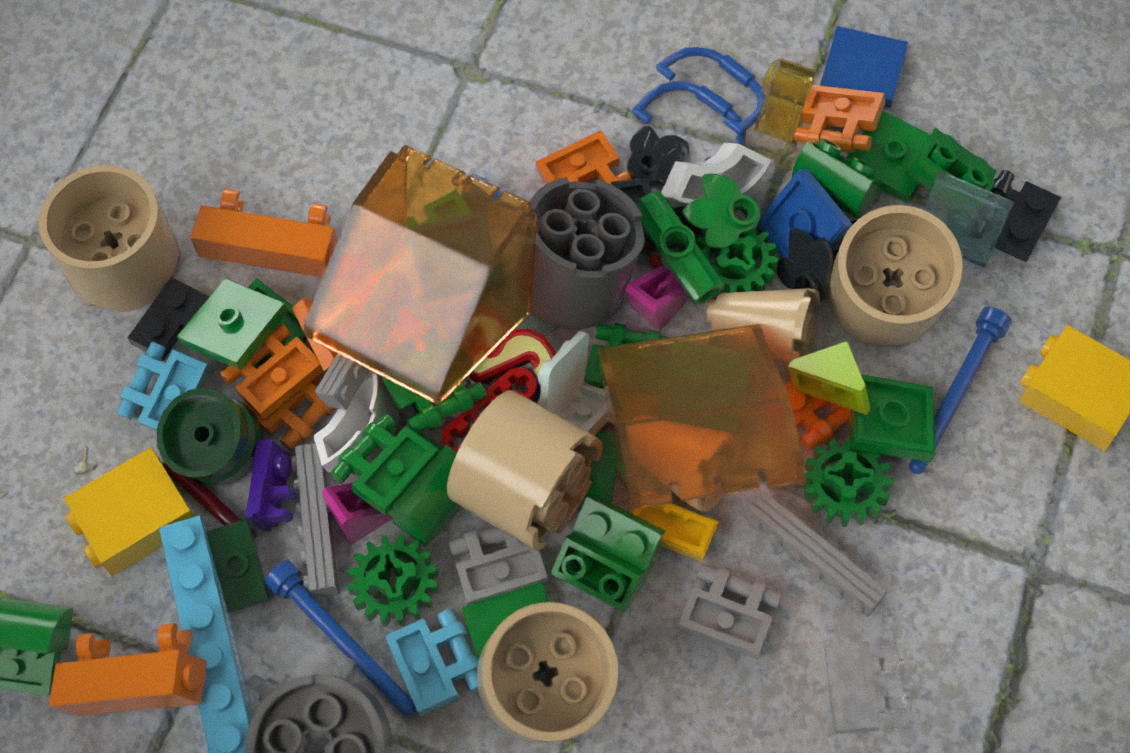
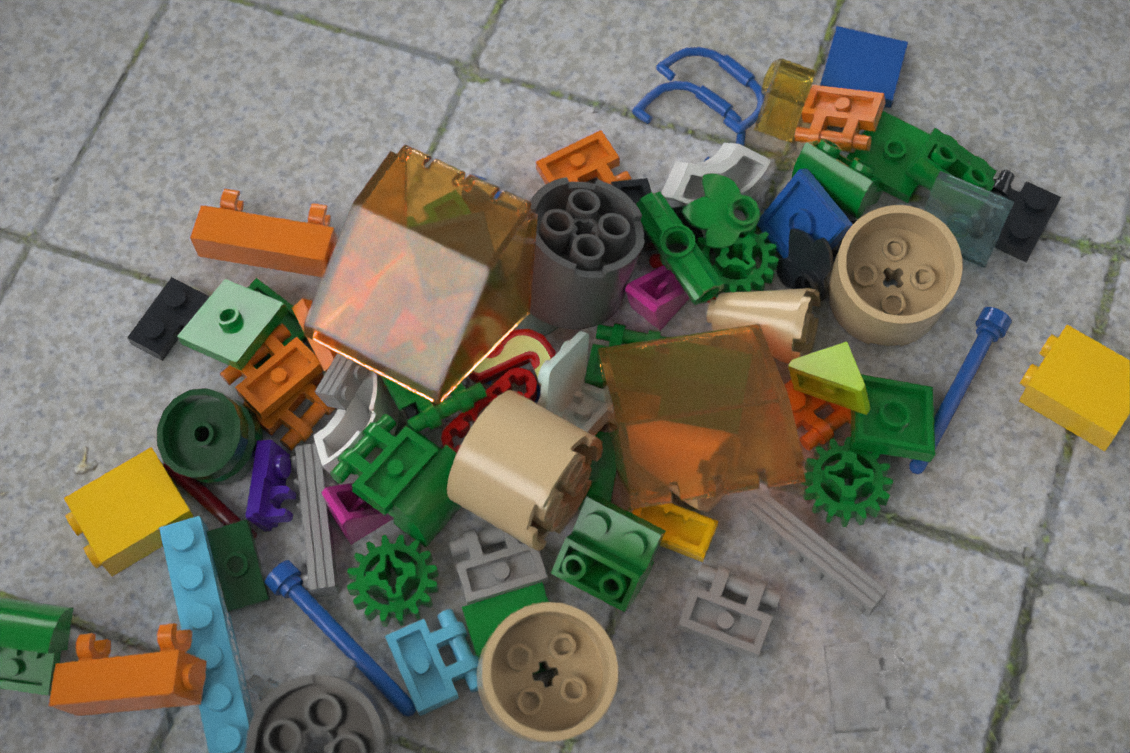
tan brick [39,165,180,312] -> none
medium azure plate [117,342,212,431] -> none
black plate [627,126,689,186] -> none

